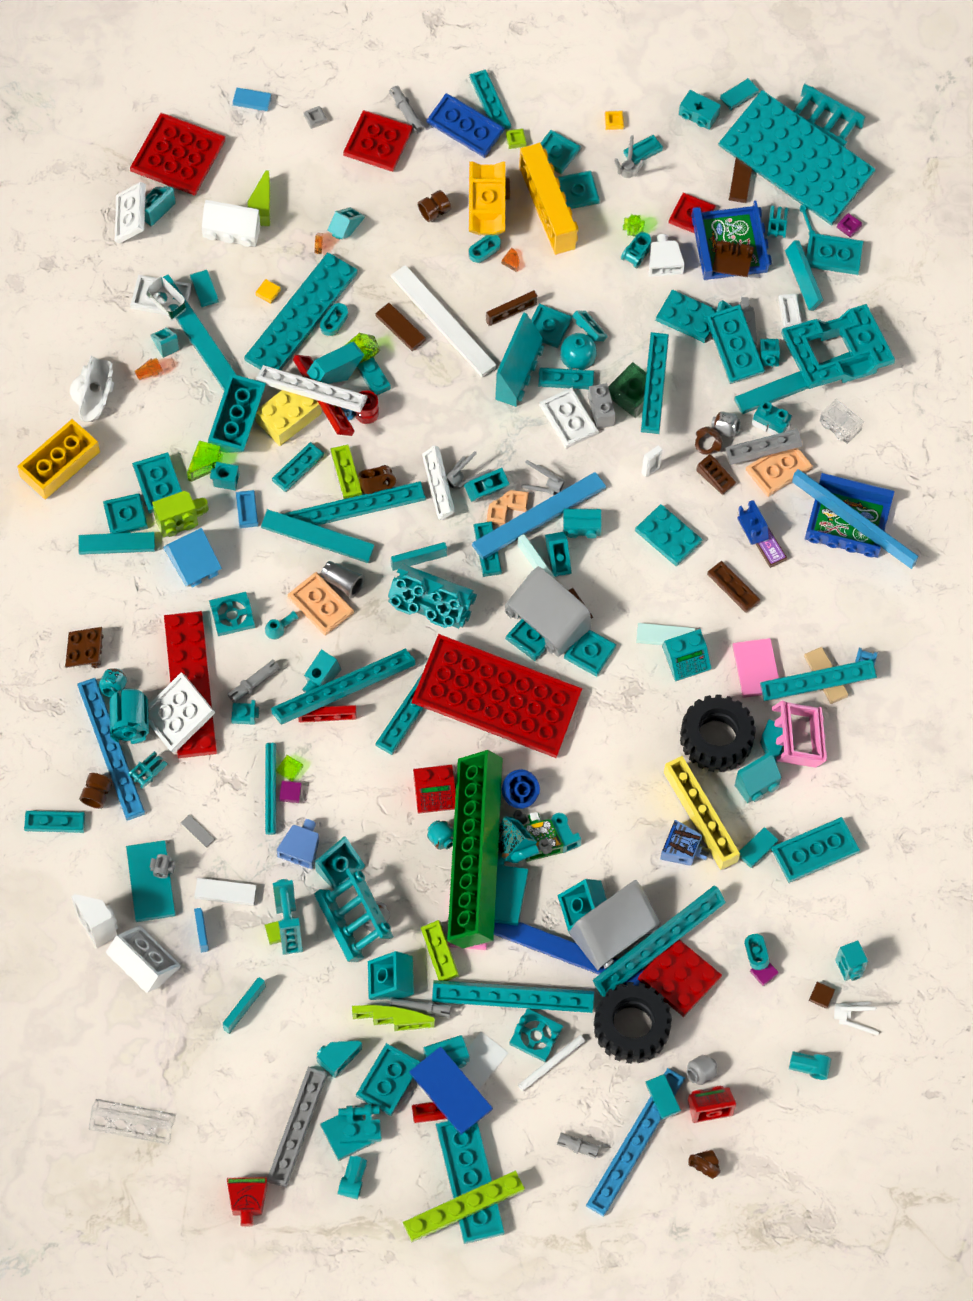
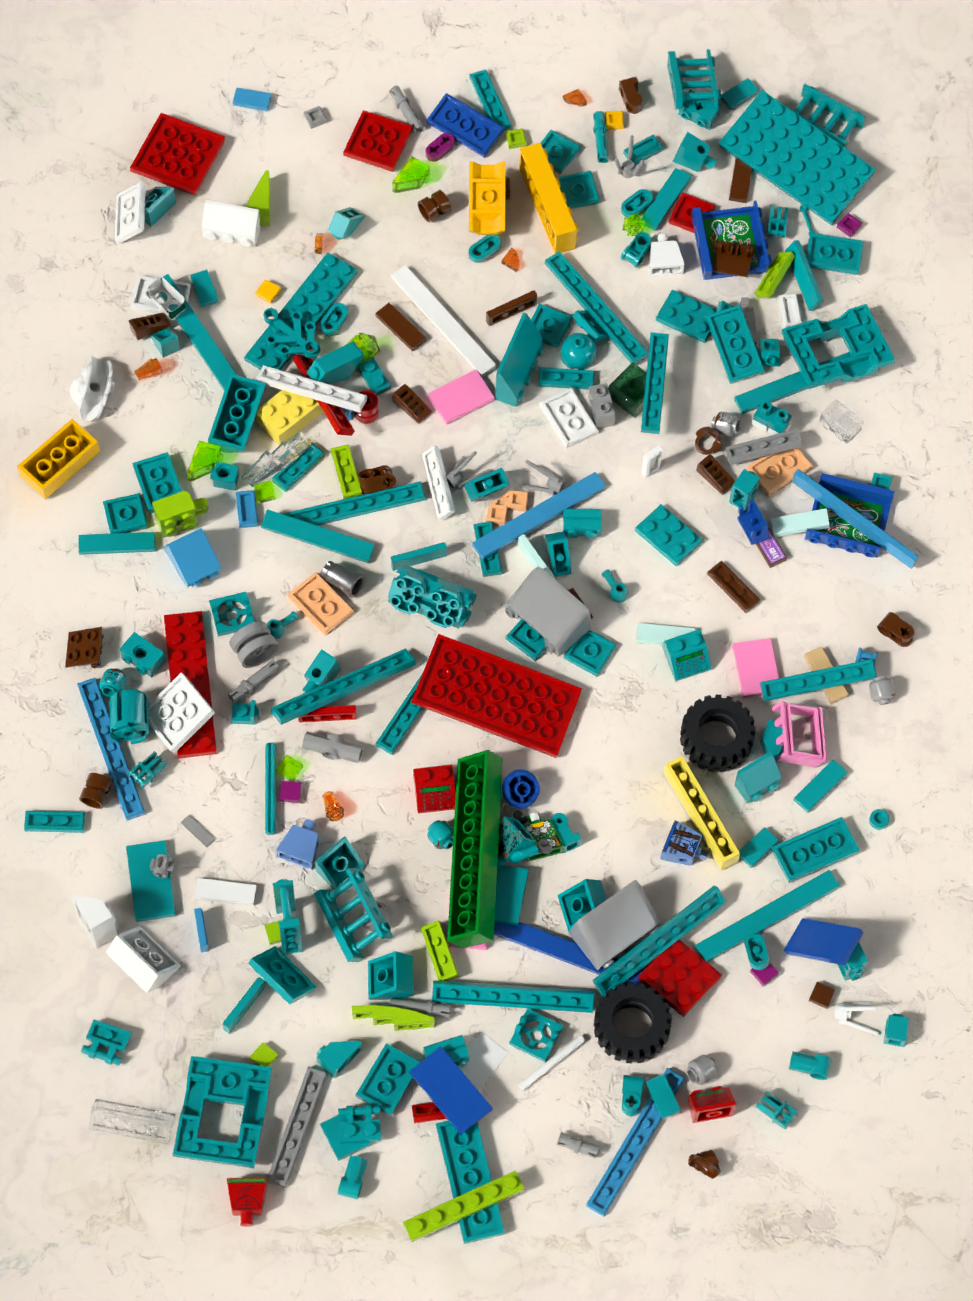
none -> teal plate [81,1019,132,1065]
none -> teal brick [120,632,166,677]
none -> reddish brown slope [128,313,171,340]
none -> teal piece [173,1056,272,1169]
none -> light grey wheel [229,621,279,668]
none -> clear slope [241,431,313,487]
none -> teal plate [248,946,317,1004]
none -> lime tile [250,1042,279,1067]
none -> clear neon green tile [253,481,276,504]
none -> teal plant [263,308,320,358]
none -> light grey piece [302,731,363,763]
none -> clear orange cone [322,791,344,821]
none -> clear neon green slope [392,156,431,193]
none -> reddish brown slope [392,384,432,424]
none -> magenta beam [426,133,454,162]
none -> bright pink tile [428,369,495,425]
none -> teal plate [545,251,648,366]
none -> clear orange tile [563,89,587,107]
none -> teal pin [593,111,609,163]
none -> teal bar [601,569,628,603]
none -> reddish brown leg [619,77,642,114]
none -> teal plate [621,189,653,218]
none -> teal piece [622,1075,644,1116]
none -> teal tile [640,168,691,231]
none -> teal fence [667,49,721,110]
none -> teal torso [672,132,717,172]
none -> teal tile [695,870,840,962]
none -> teal brick [729,469,760,510]
none -> lime plate [754,252,795,298]
none -> teal arm [755,1091,798,1130]
none -> light aqua tile [771,508,830,537]
none -> blue tile [784,918,864,966]
none -> teal tile [793,760,847,813]
none -> light grey head [869,676,896,705]
none -> teal tile [869,809,889,830]
none -> teal plate [871,473,892,490]
none -> reddish brown piece [877,612,914,647]
none -> teal brick [883,1014,909,1047]

